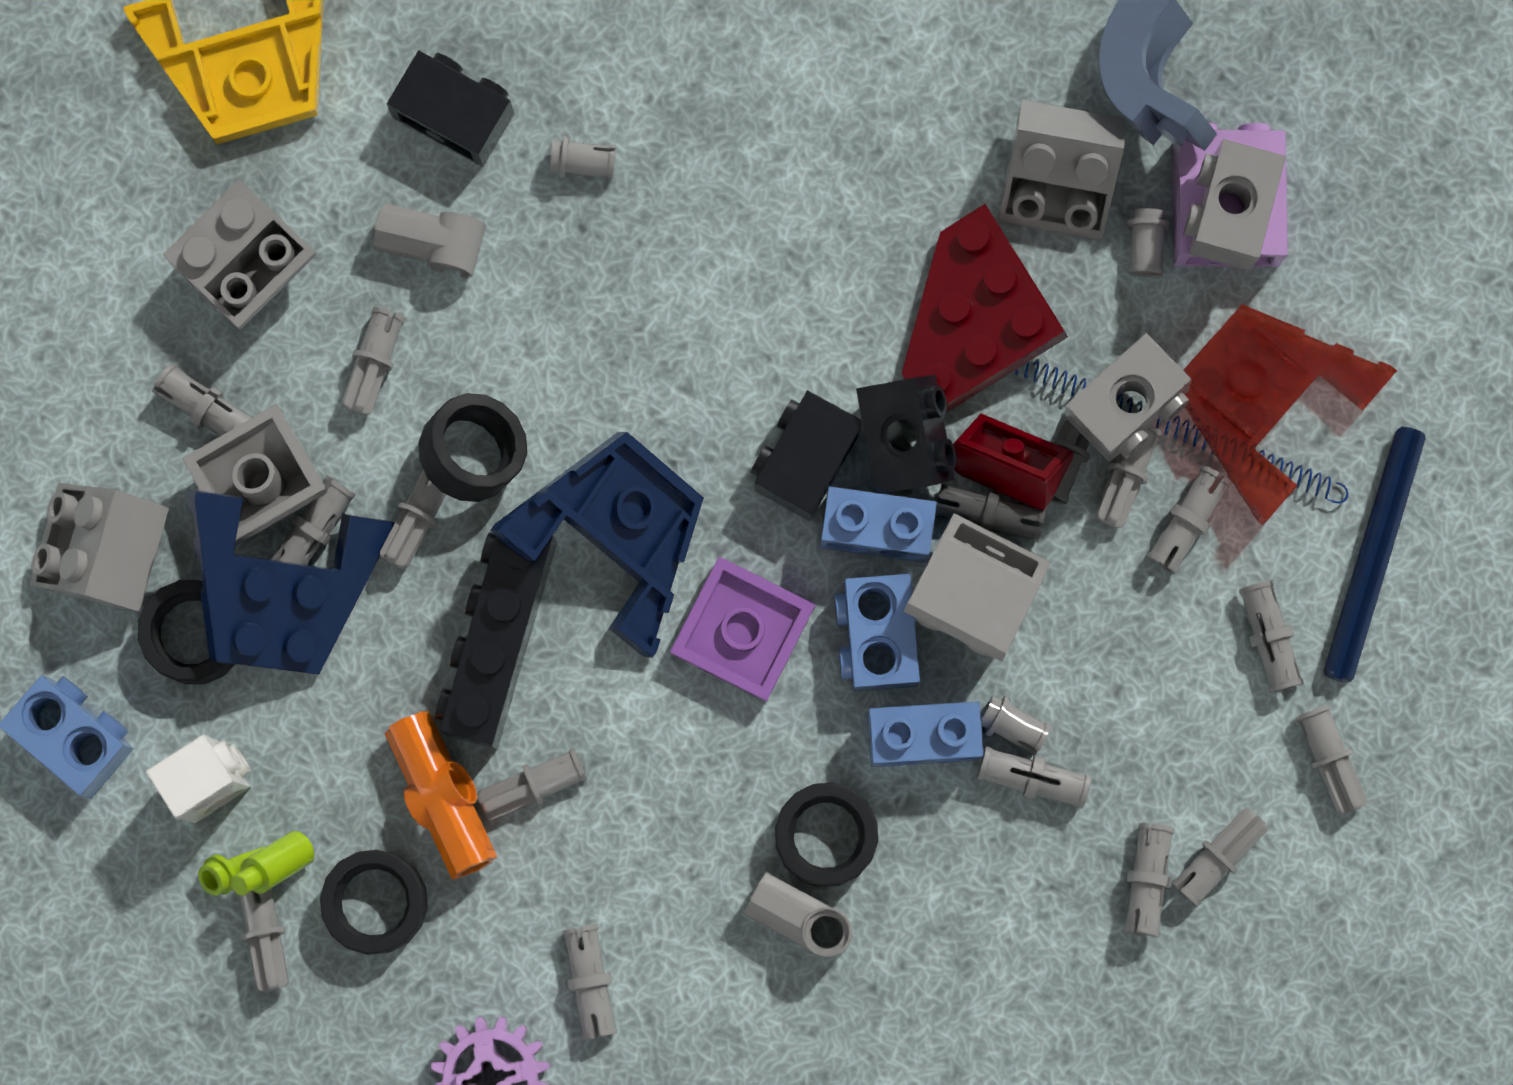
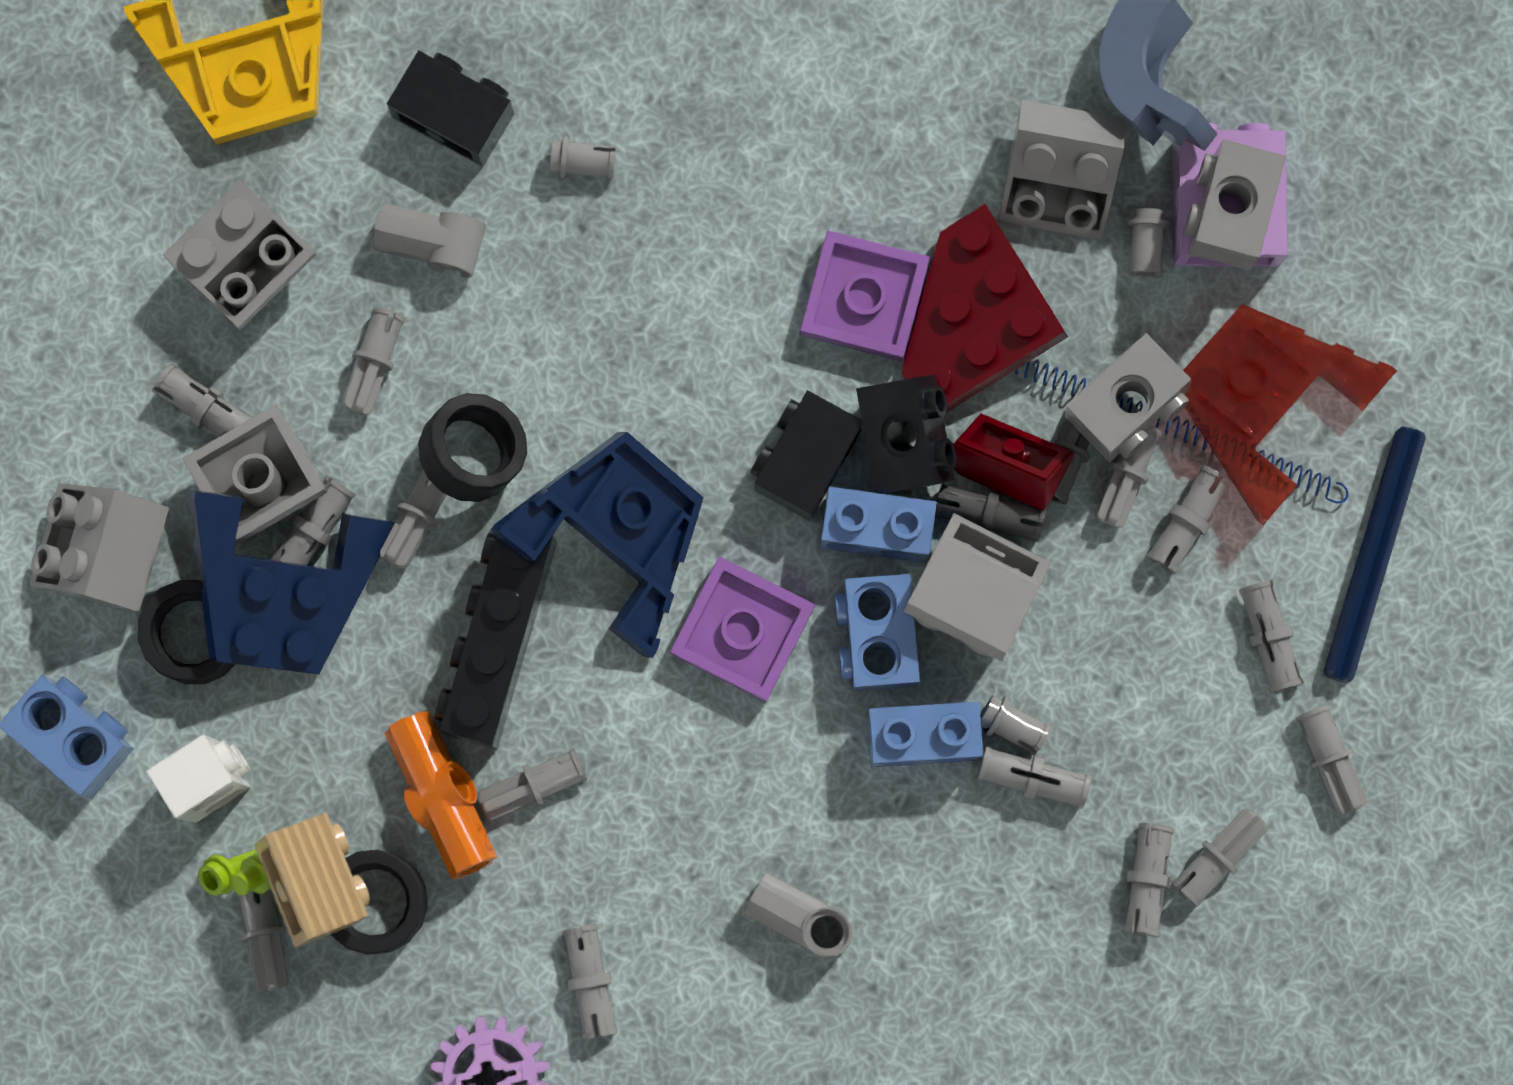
black tyre [775,783,878,887] -> none
none -> tan brick [255,812,370,948]
none -> medium lavender plate [800,230,930,362]

